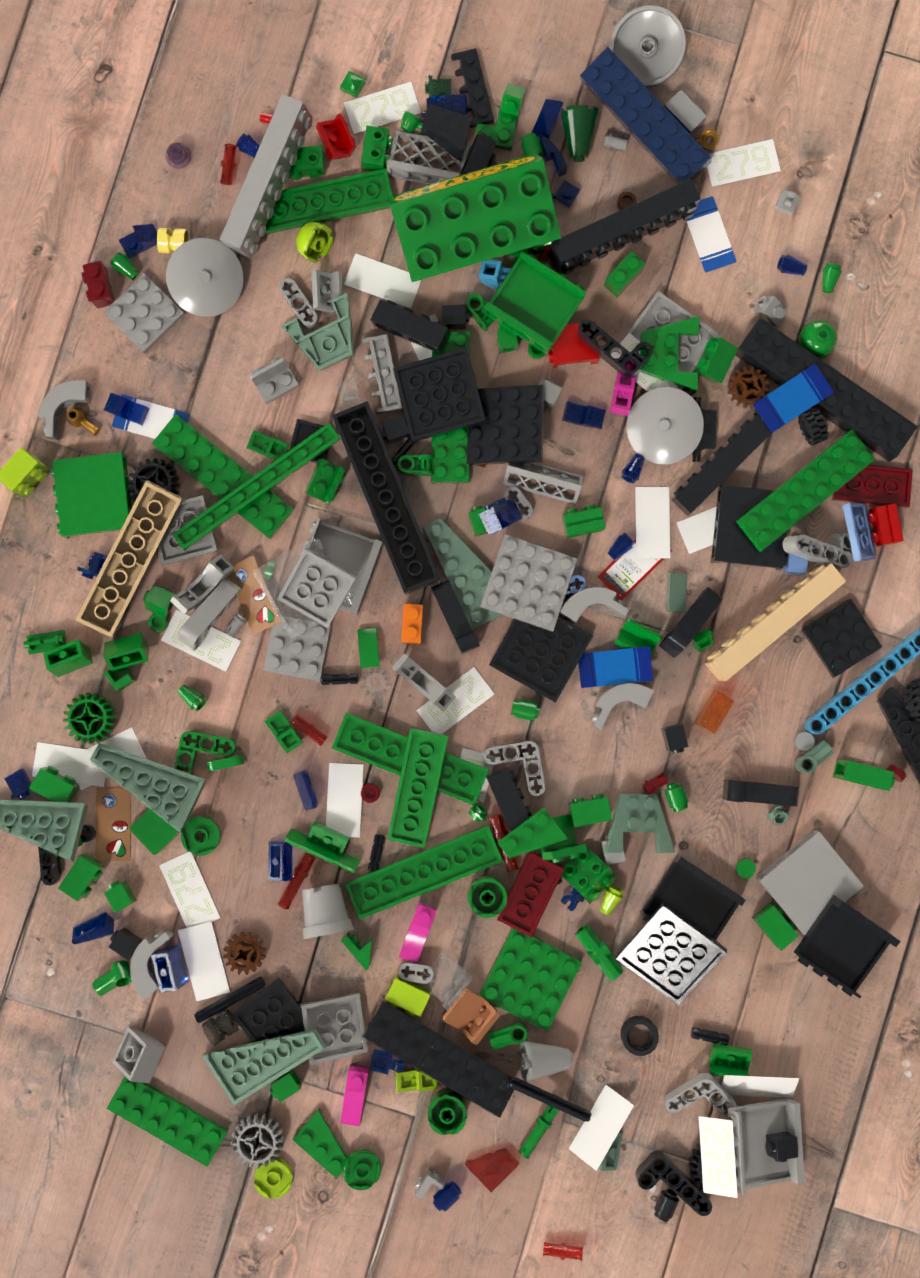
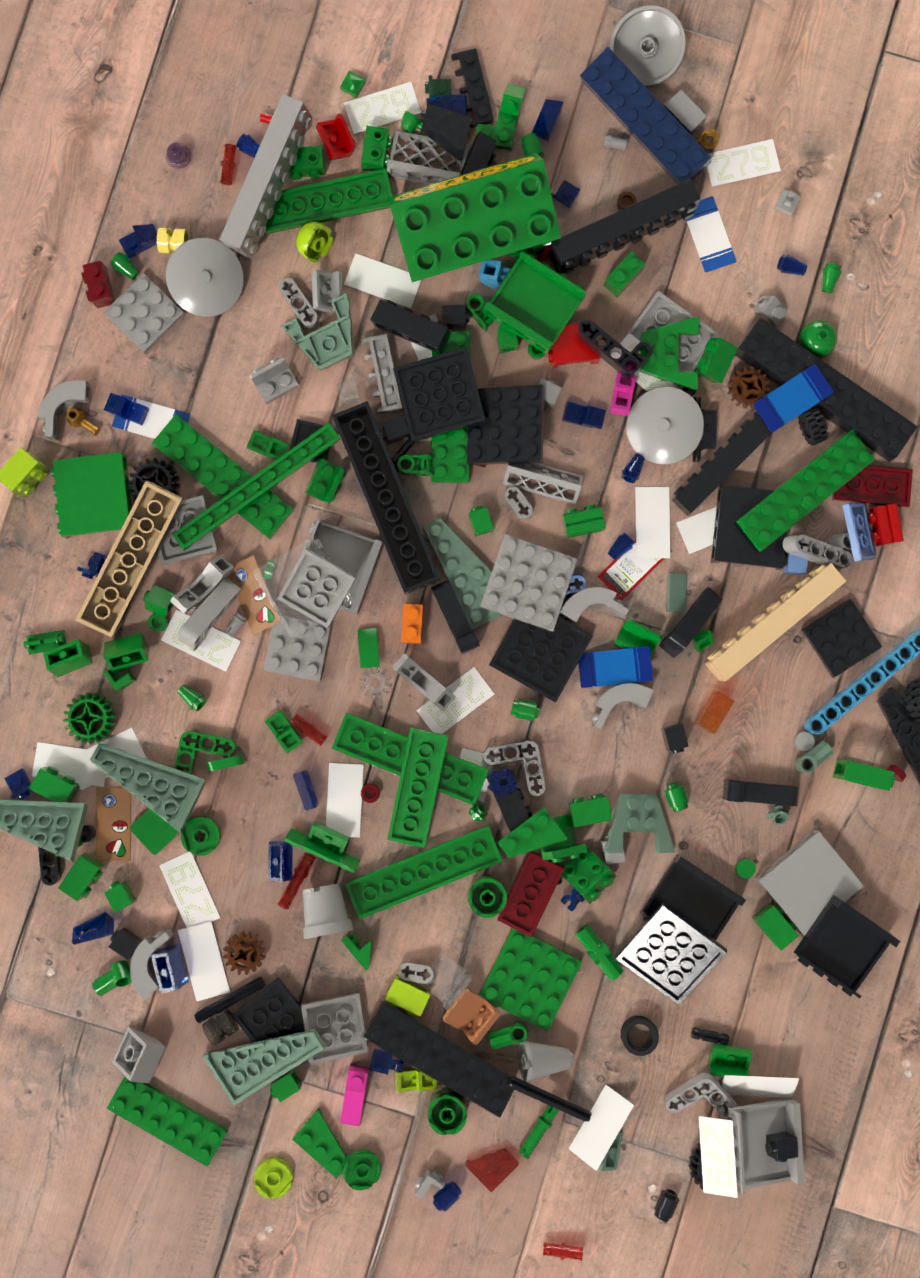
light grey gear [231,1112,285,1169] -> none
black axle [321,674,358,685] -> none
black axle [368,834,385,872] -> none
dark pink slope [399,902,437,964] -> none
clear blue brick [479,497,523,535] -> none
clear red pin [489,814,519,873] -> none
clear blue slope [540,136,568,177] -> none
dark green cone [561,105,599,162] -> none
lime cone [600,885,623,915] -> none
black beam [635,1151,712,1216] -> none
dark red pin [642,772,668,794] -> none
none -> clear blue brick [487,767,517,799]

